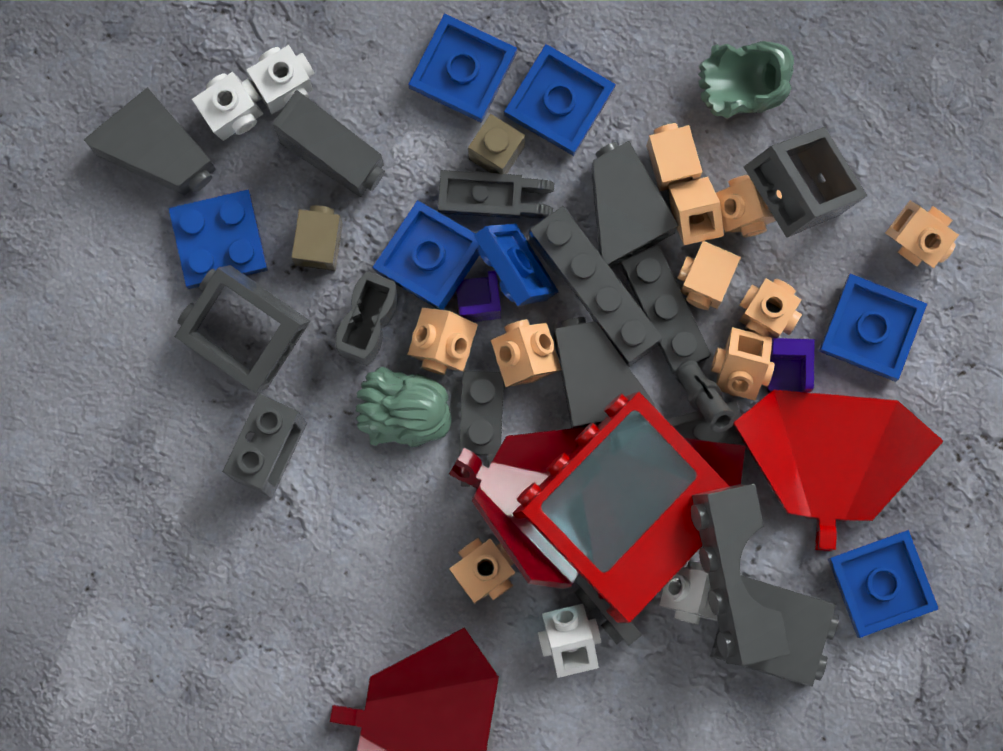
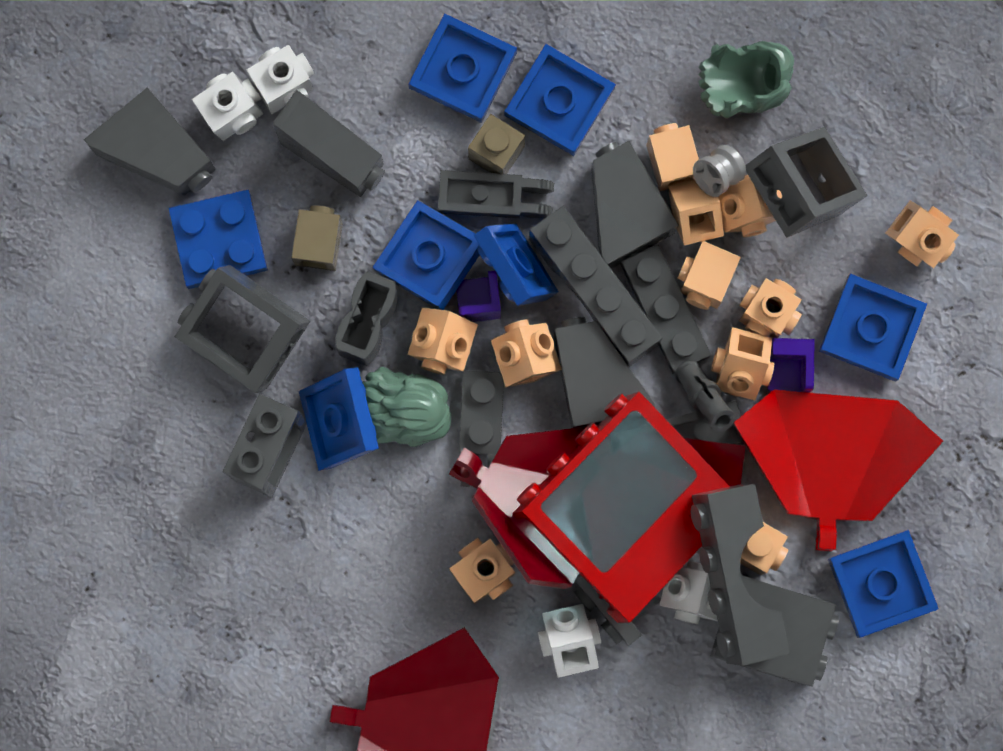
none -> blue plate [298,367,379,471]
none -> light grey wheel [693,145,746,197]
none -> light nougat brick [740,522,789,575]

